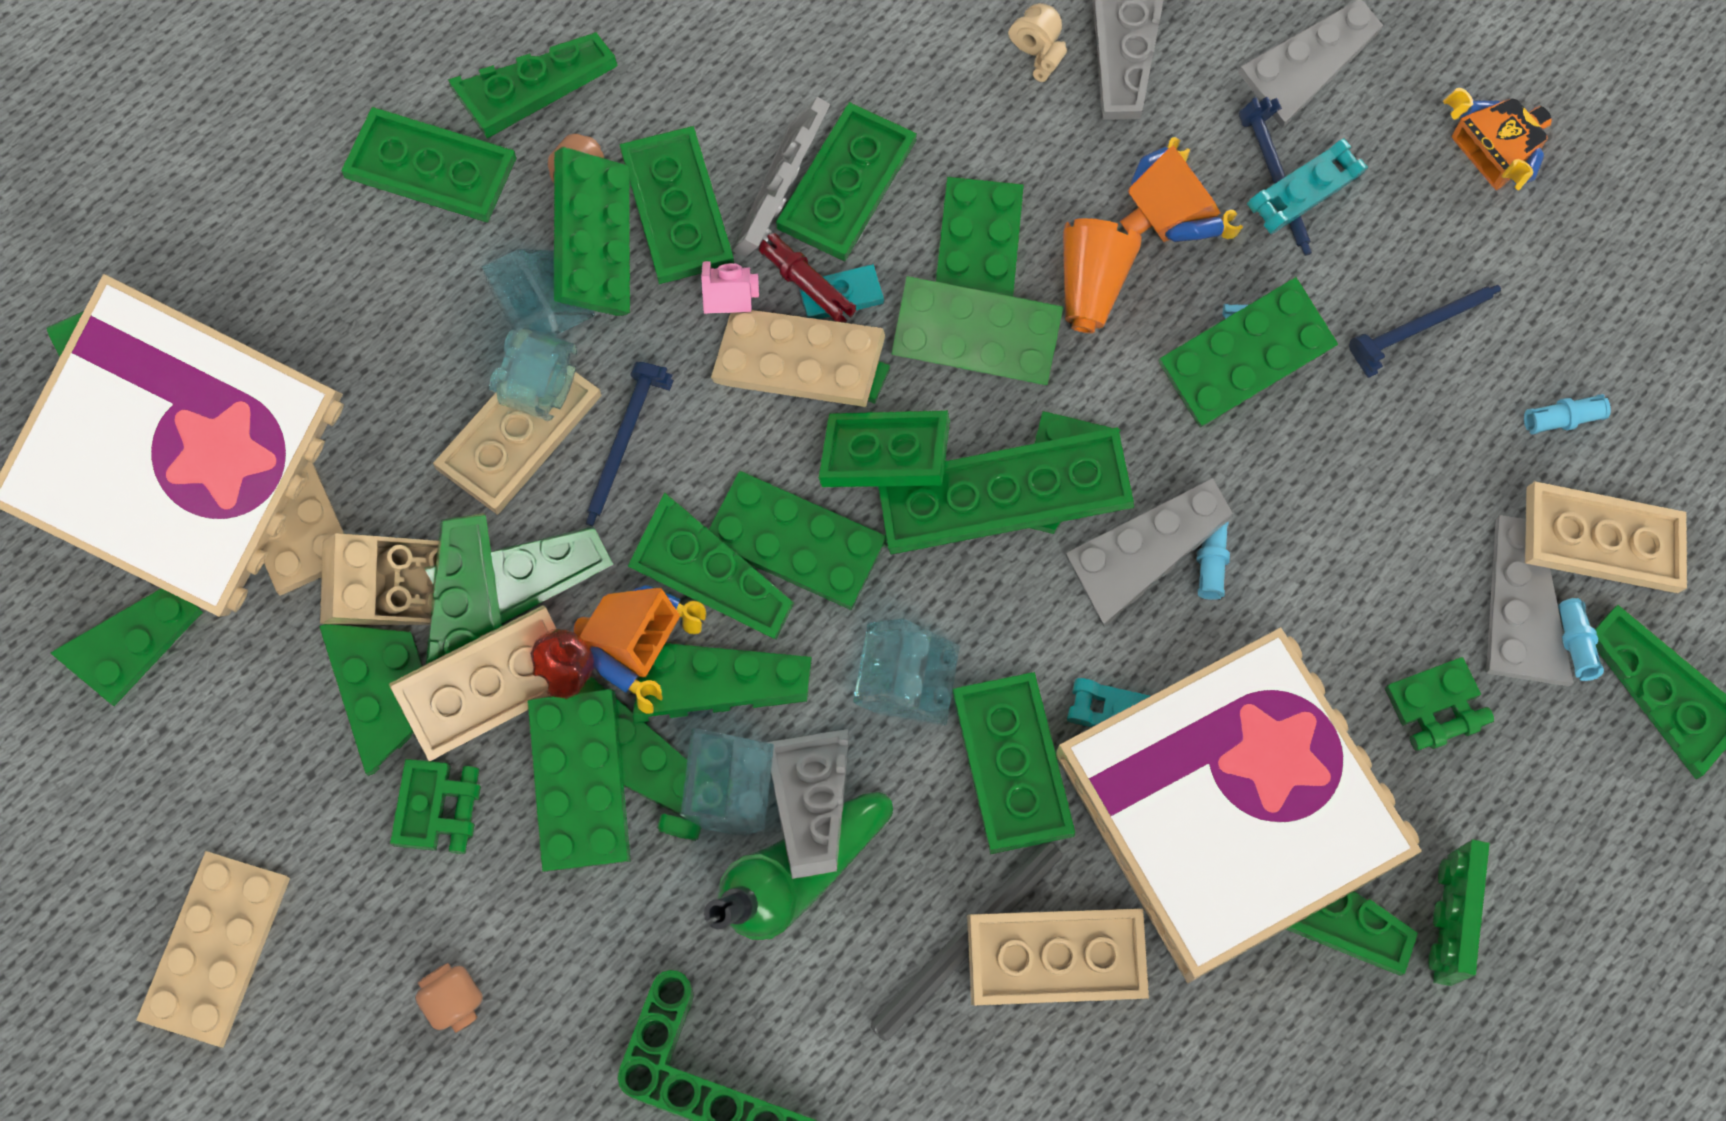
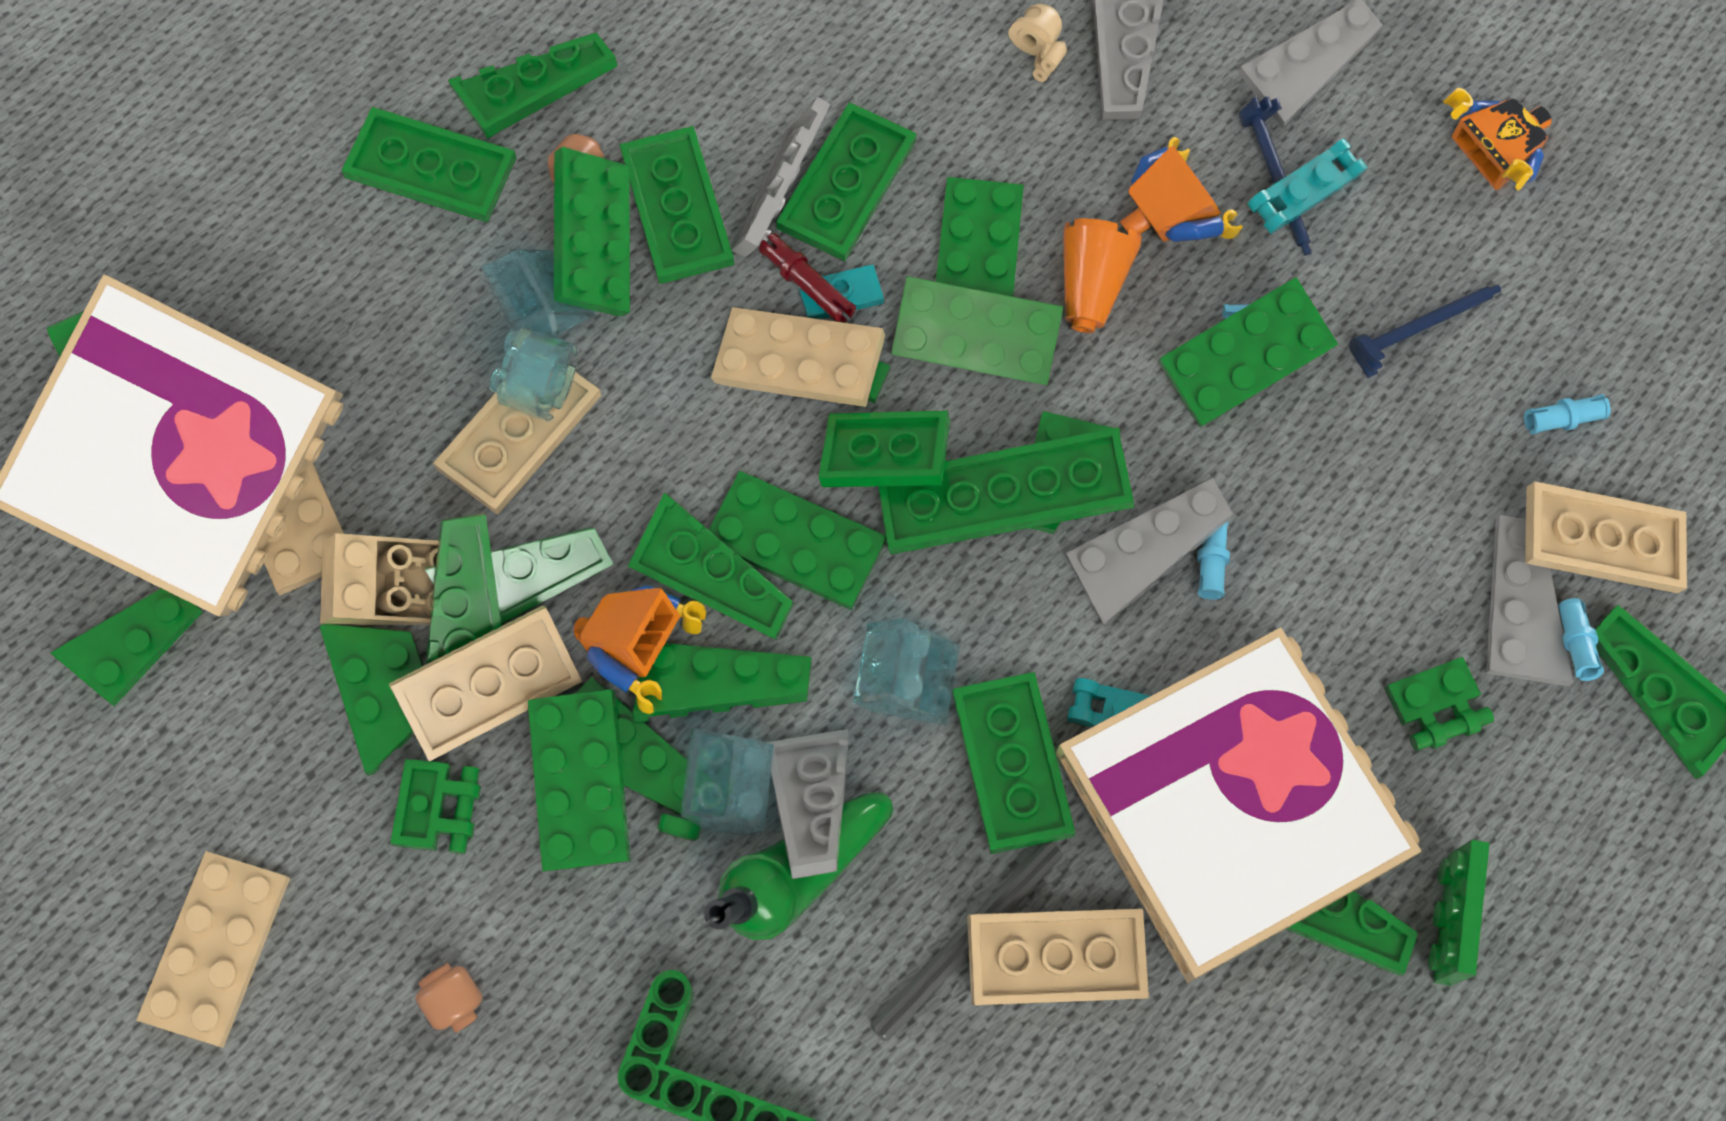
clear red hair [530,629,594,699] -> none
dark blue piece [585,362,674,527] -> none
bright pink brick [701,261,759,313] -> none

